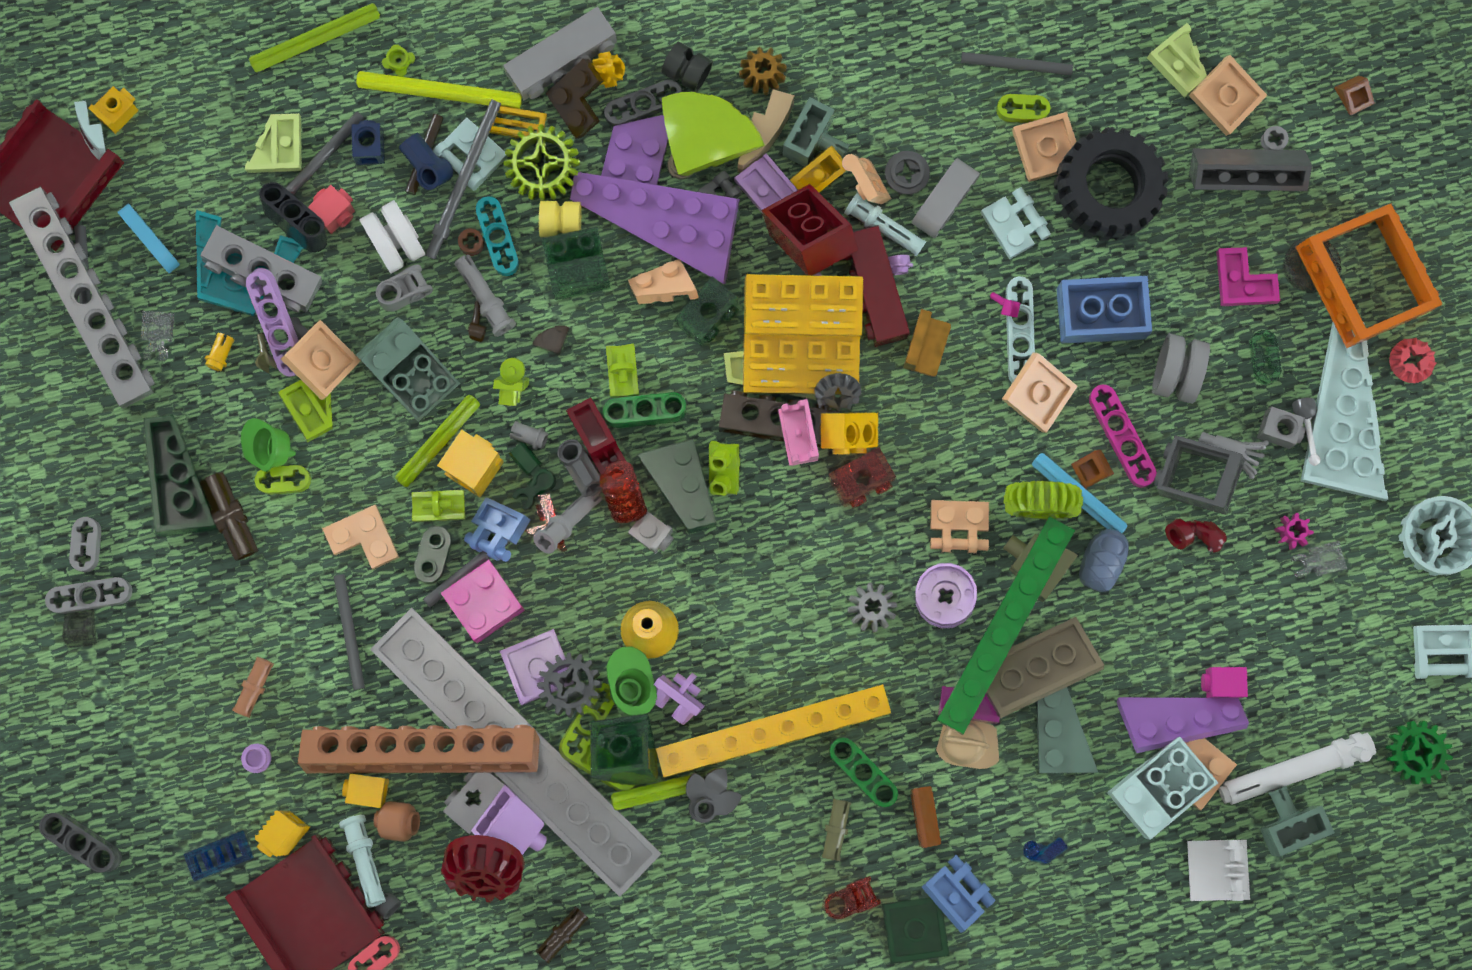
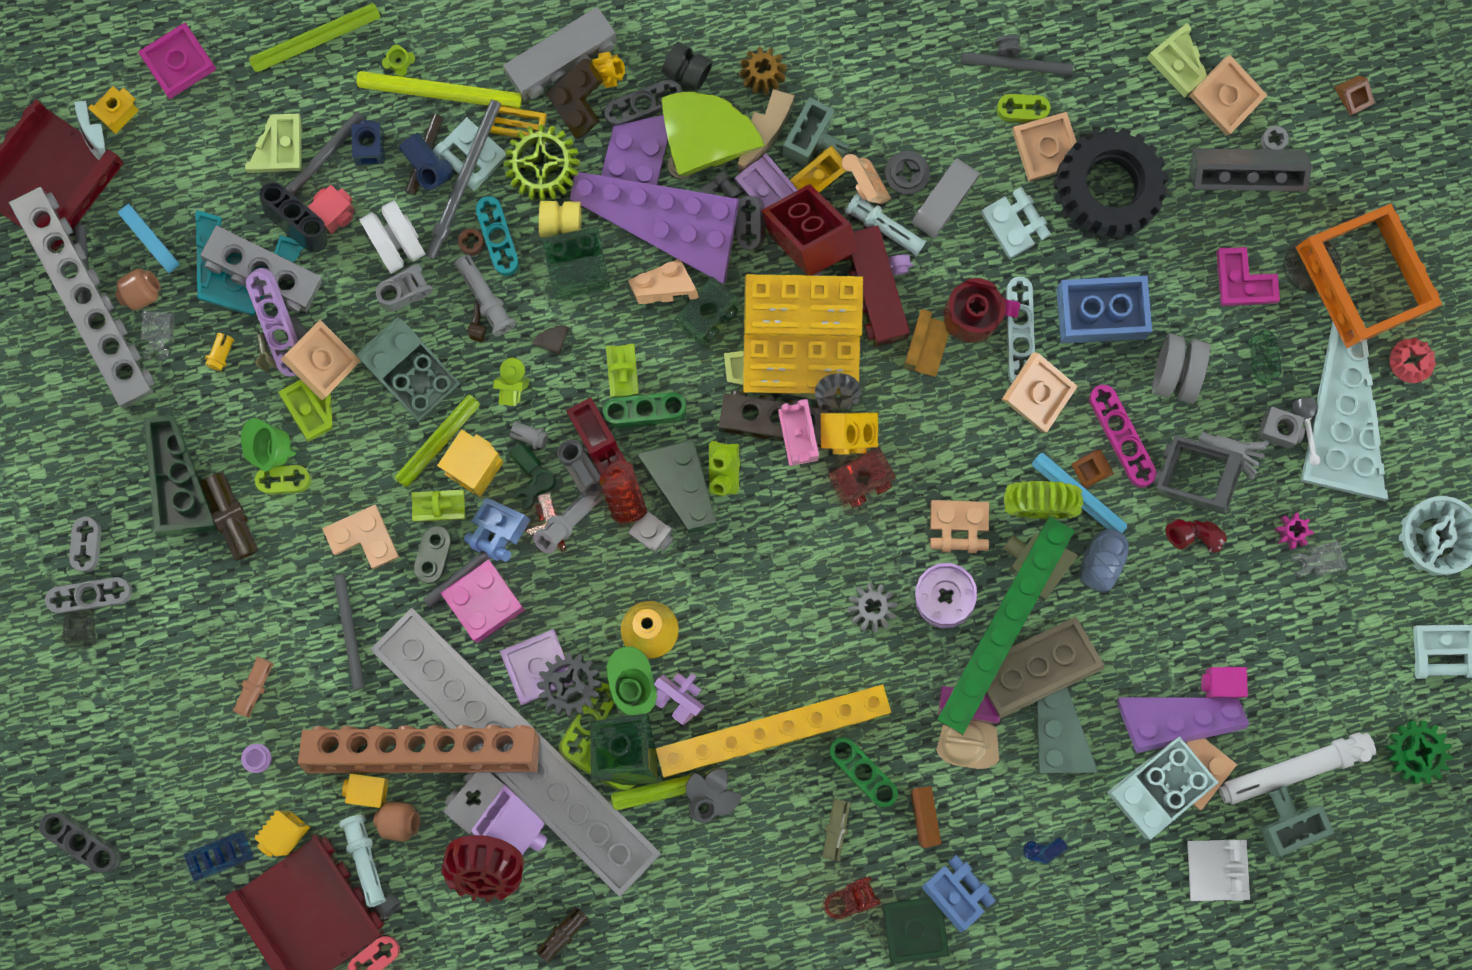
none -> nougat head [115,268,161,311]
none -> dark pink plate [138,22,217,99]
none -> dark grey beam [736,196,765,250]
none -> dark red brick [943,278,1006,343]
none -> dark grey bush [995,35,1021,57]

